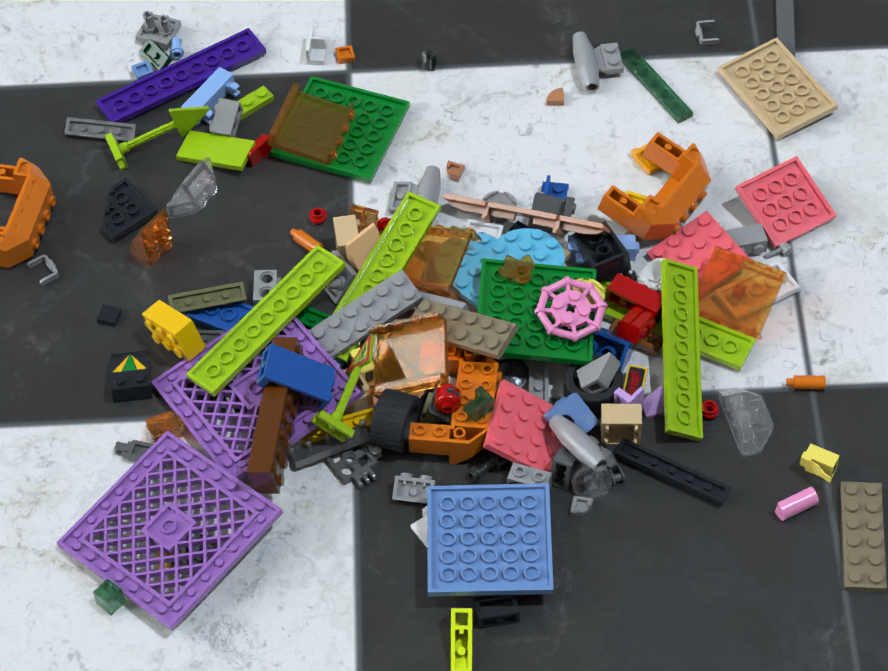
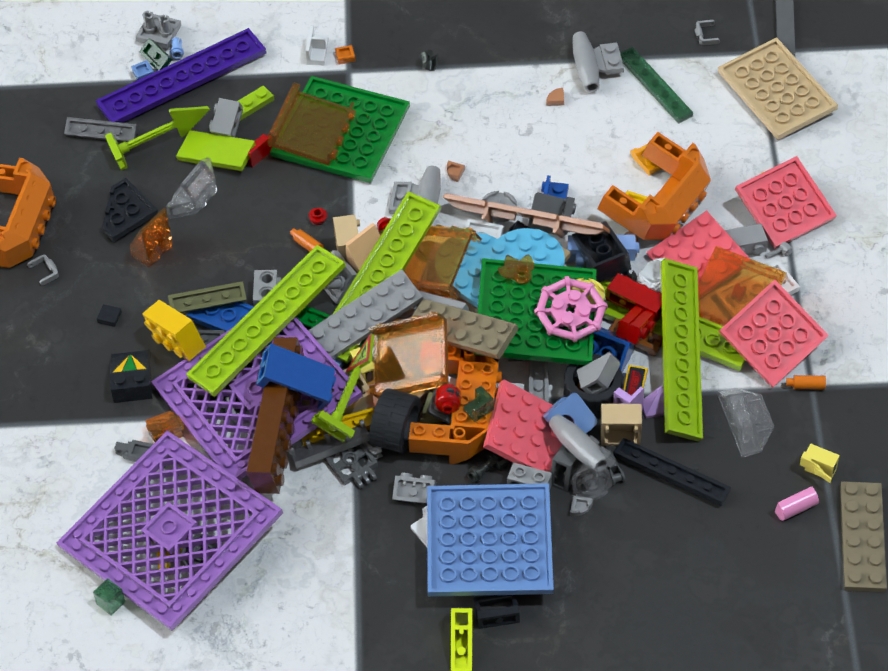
light blue brick [181,67,240,126] -> none
clear orange piece [348,203,379,233] -> none
dish [497,358,529,389] -> none
red plate [702,400,719,419] -> none
none -> coral plate [718,280,829,388]

